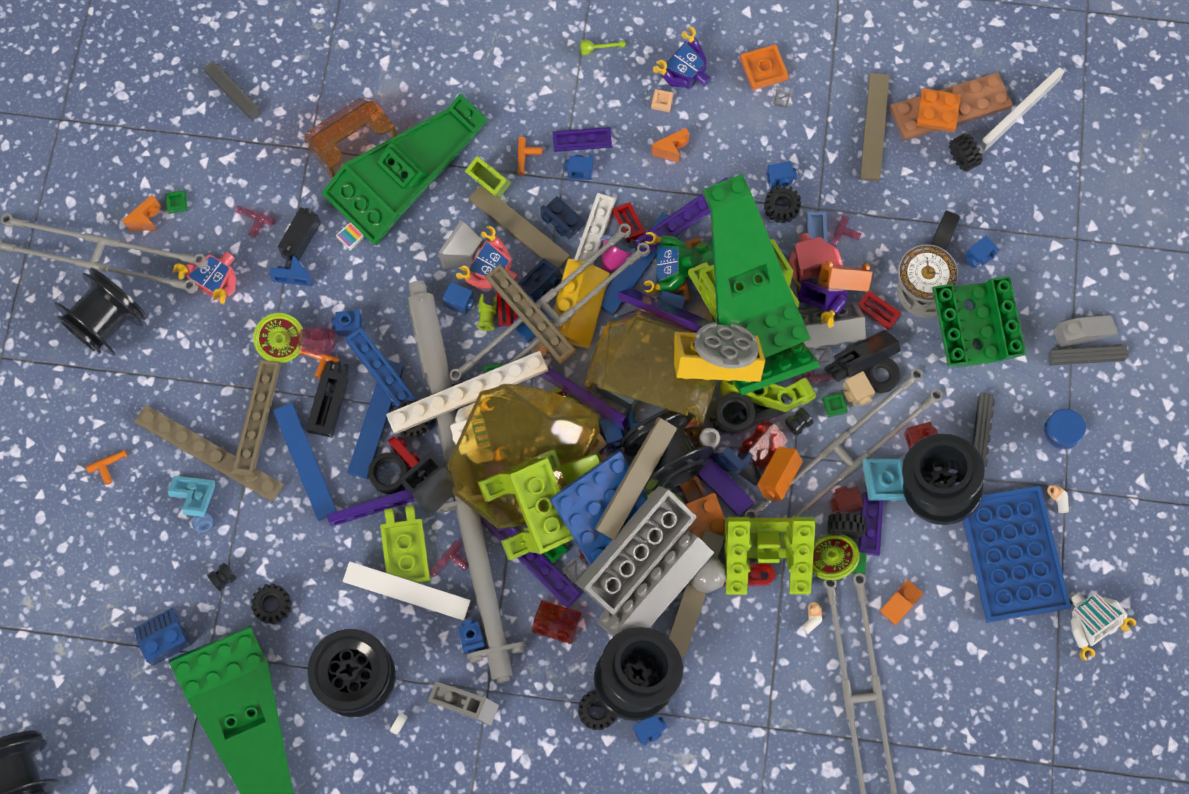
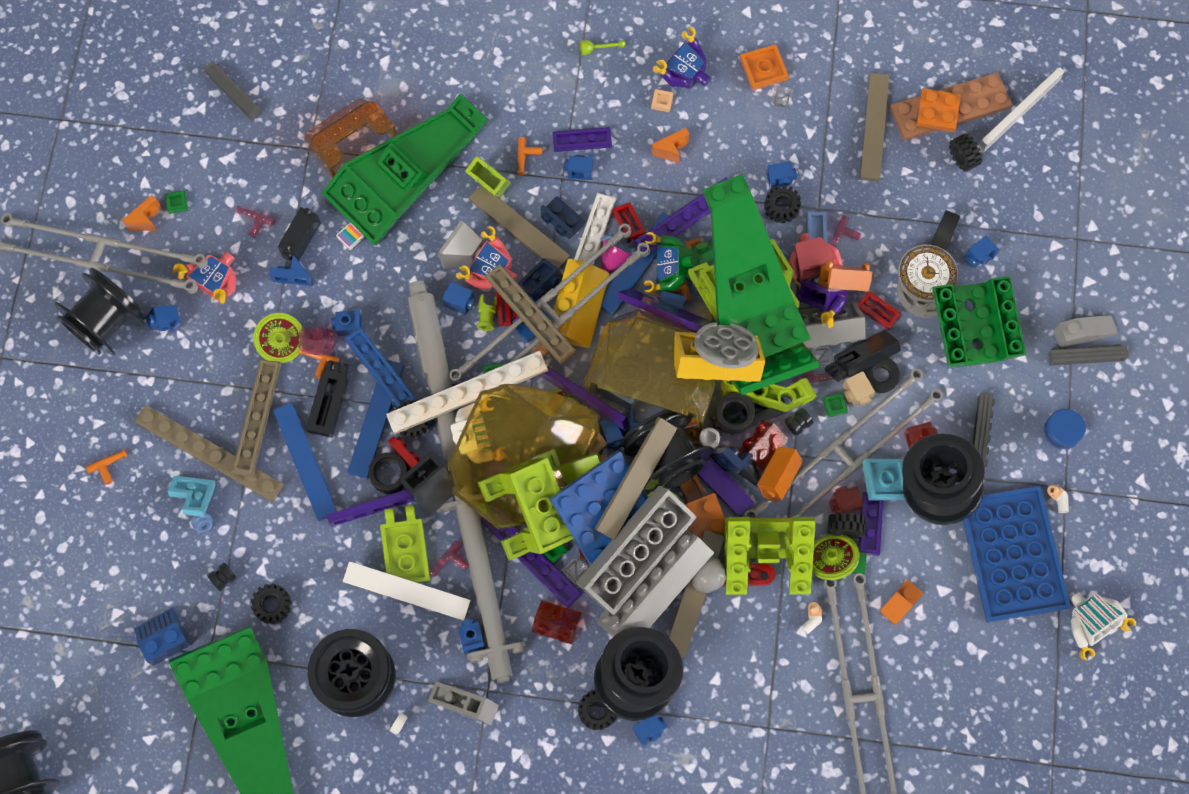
none -> blue brick [146,305,181,332]

